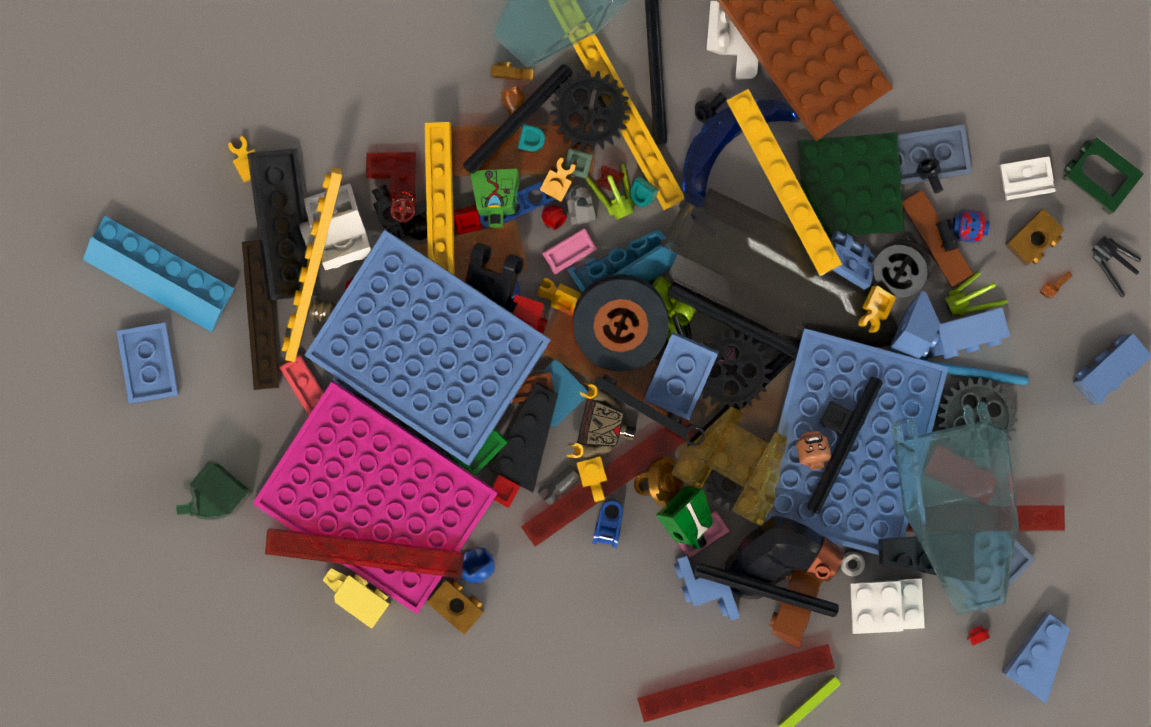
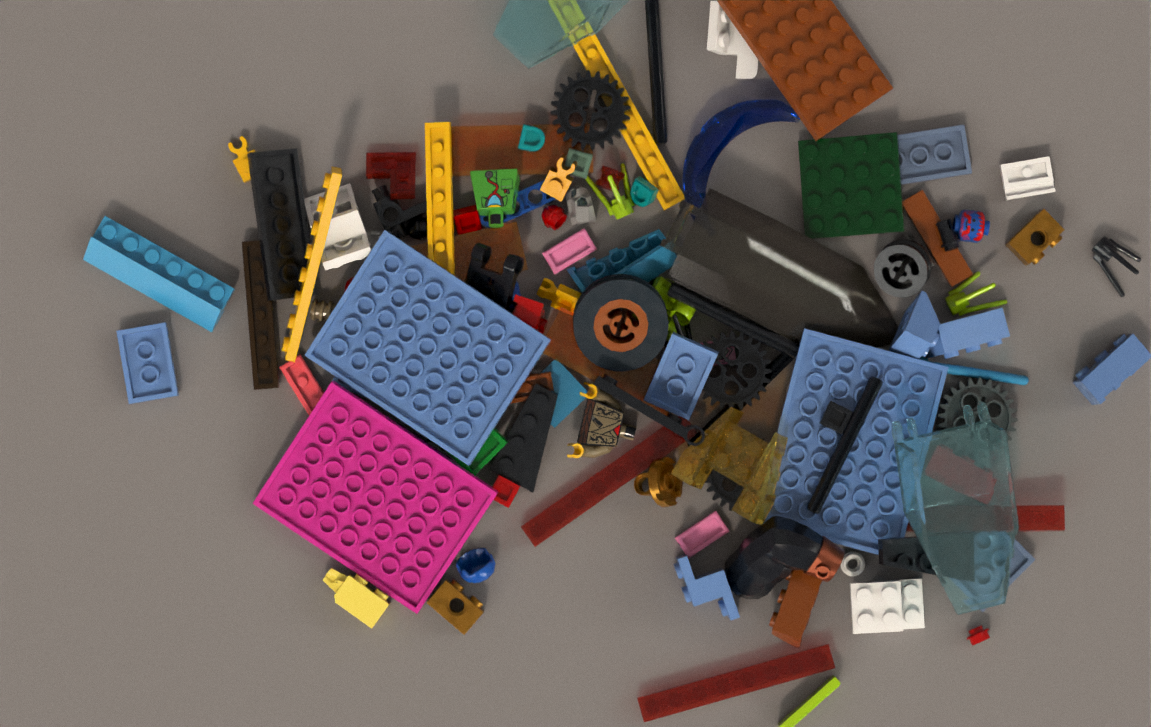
clear green piece [176,461,253,520] -> none
clear red plate [265,528,465,578] -> none
light grey tile [299,221,314,246] -> none
clear red wheel [390,192,416,222] -> none
black axle [463,64,573,174] -> none
pearl gold plate [491,62,534,81] -> none
clear orange cone [500,86,525,116] -> none
dark grey bar [537,465,581,506] -> none
yellow plate [577,456,607,502] -> none
blue piece [592,499,623,549] -> none
green torso [656,486,713,549] -> none
black plate [695,92,727,124] -> none
black axle [695,563,839,617] -> none
yellow plate [726,89,842,276] -> none
nougat head [796,431,831,470] -> none
medium blue plate [832,231,876,289] -> none
yellow plate [859,286,896,333] -> none
black plate [916,158,943,194] -> none
medium blue wedge [1002,612,1070,704] -> none
clear orange hand [1040,272,1072,298] -> none
dark green panel [1063,137,1144,215] -> none

